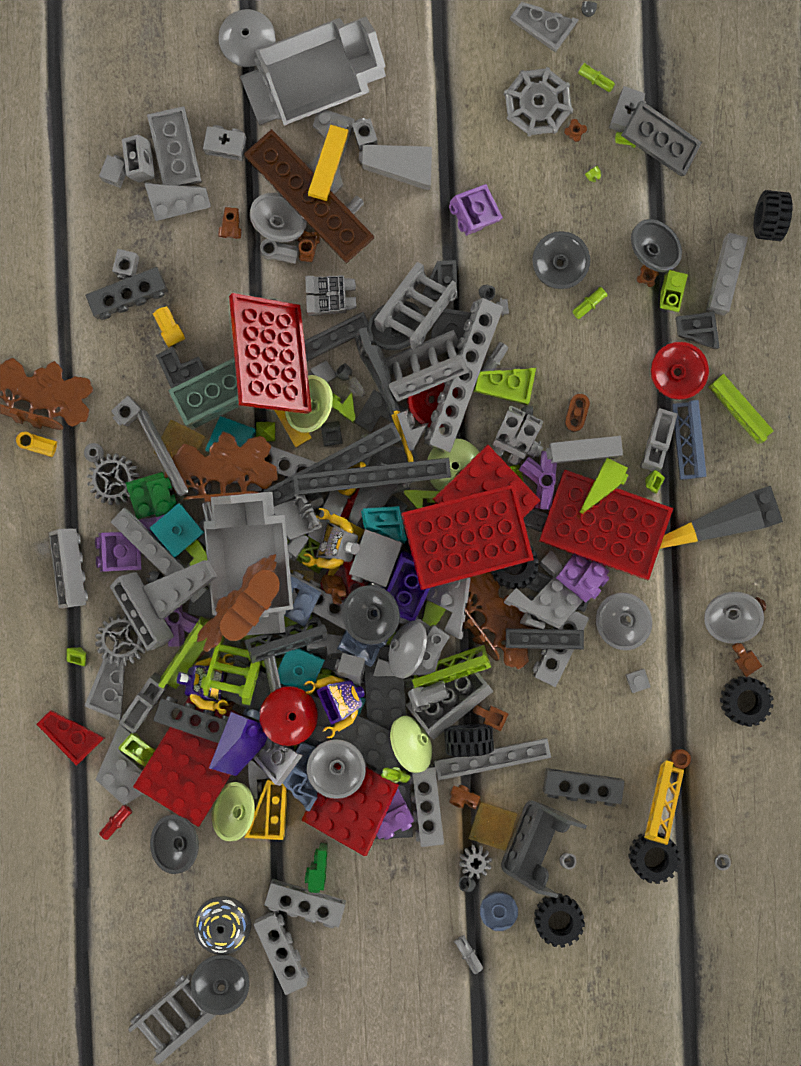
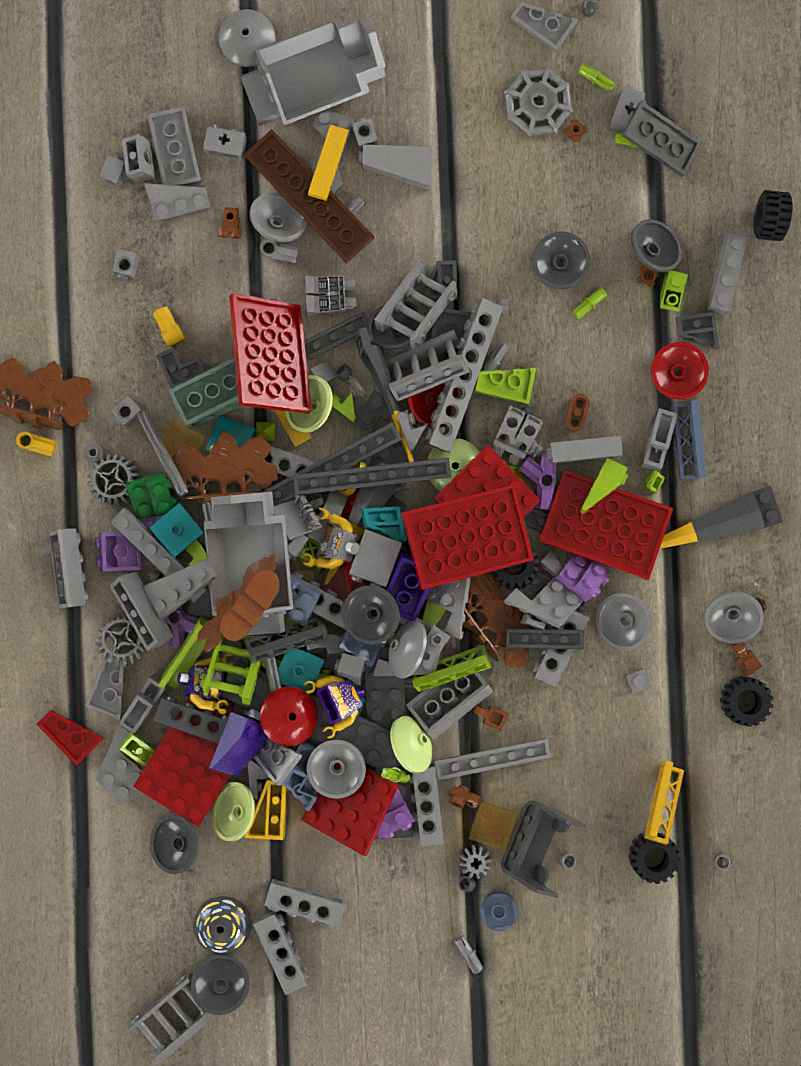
lime slope [67,647,86,666] -> none
dark grey brick [85,267,168,320] -> none
red axle [99,805,133,840] -> none
dark orange plate [297,231,321,262] -> none
green plate [305,843,328,893] -> none
dark grey slope [321,421,343,447] -> none
dark orange plate [321,575,346,604] -> none
lime slope [404,490,440,509] -> none
light grey piece [408,680,449,712] -> none
black tyre [444,724,494,757] -> none
medium lavender plate [449,184,503,236] -> none
dark grey hinge [479,284,495,301] -> none
black tyre [534,893,585,948] -> none
dark grey brick [543,768,625,807] -> none
lime hinge [585,166,601,182] -> none
dark orange tile [670,749,691,769] -> none
lime fence [708,373,774,444] -> none

